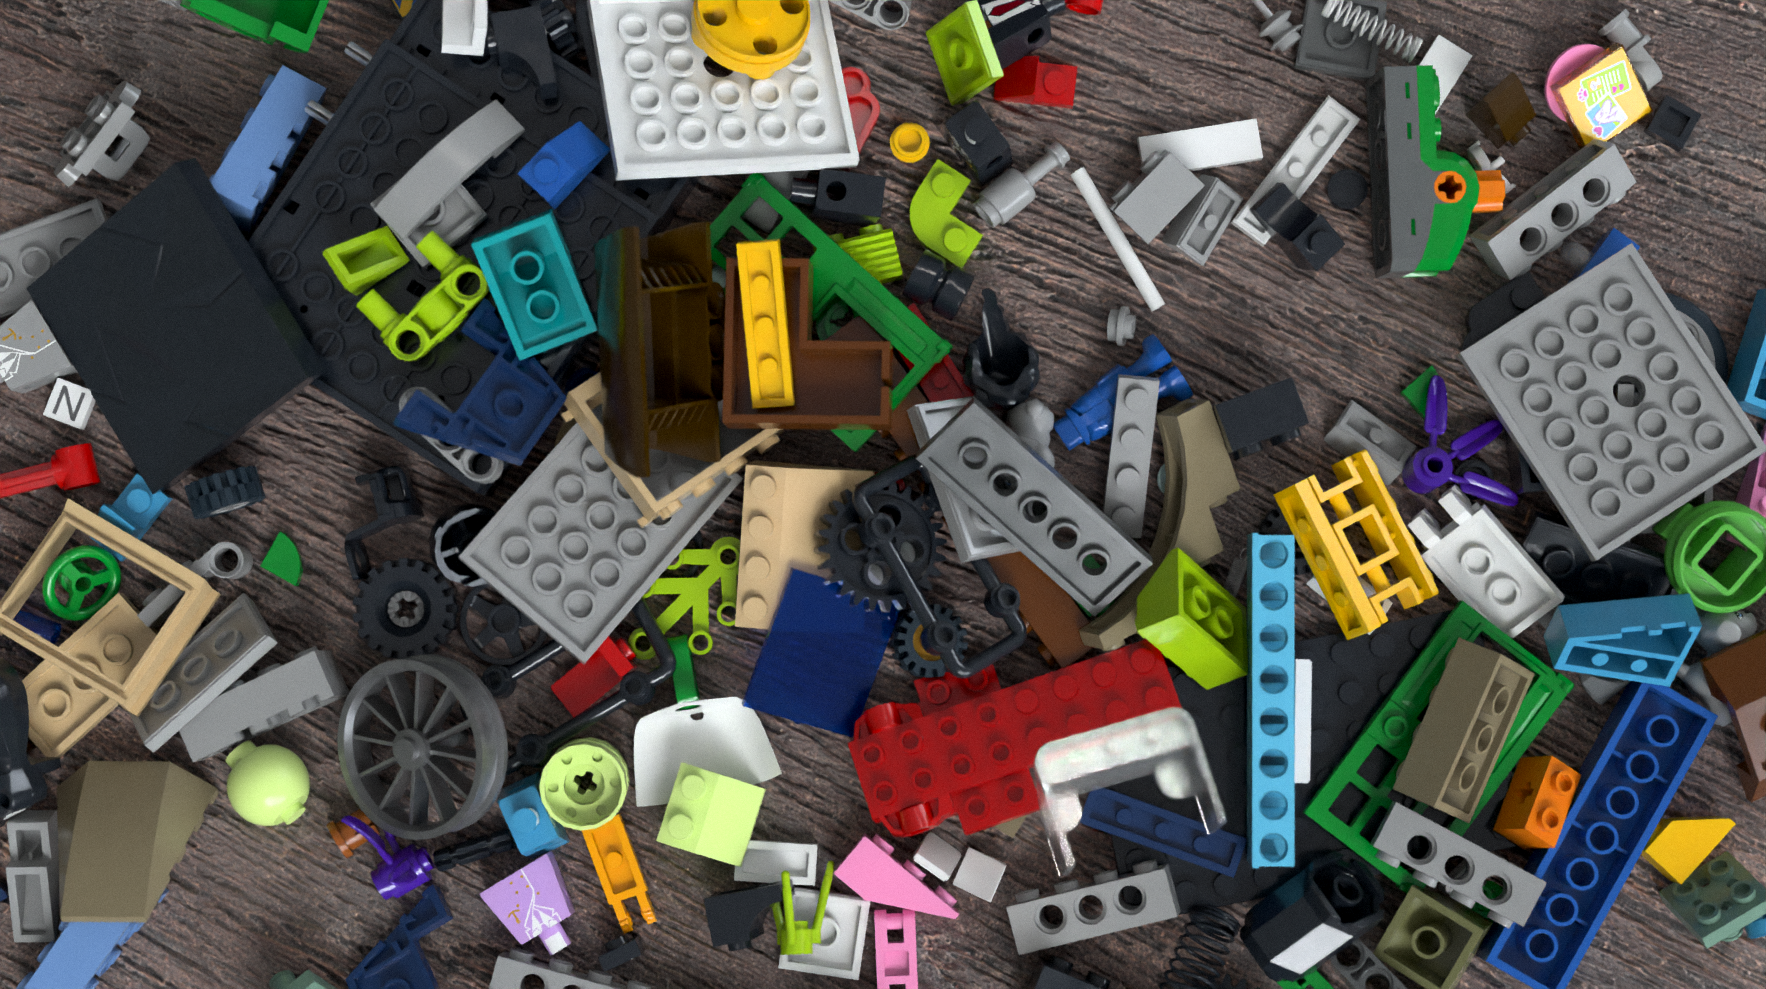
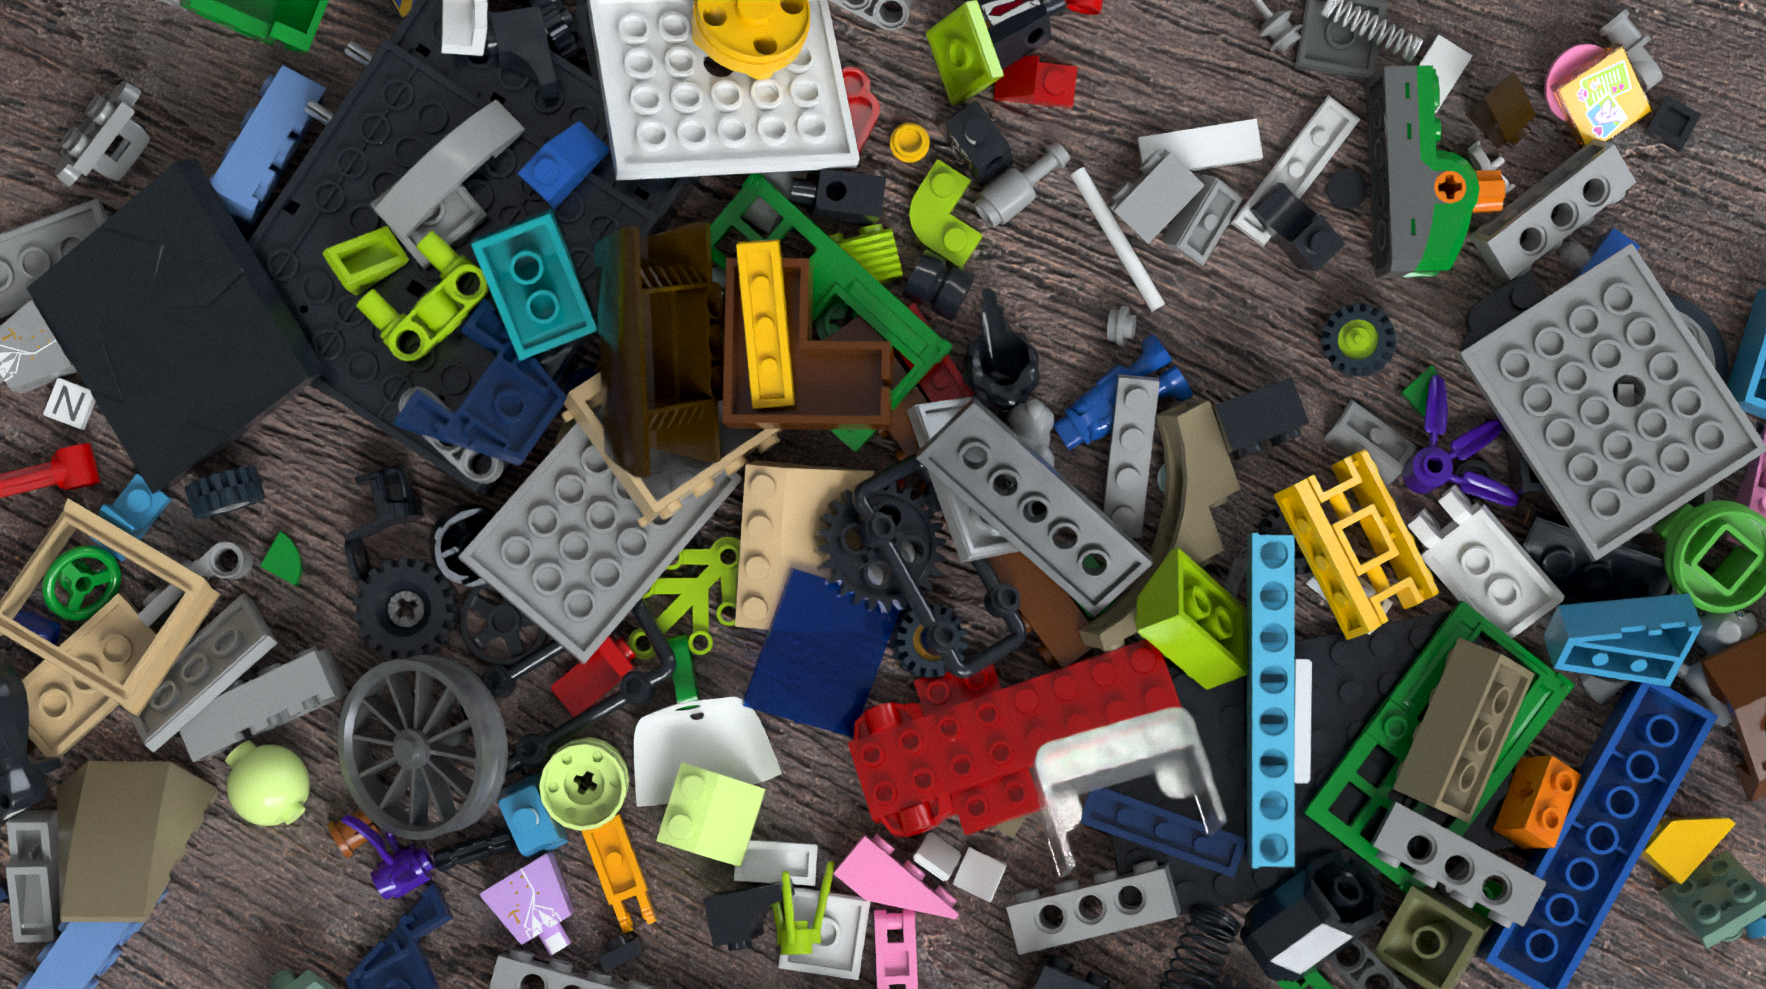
none -> black wheel [1321,303,1397,377]

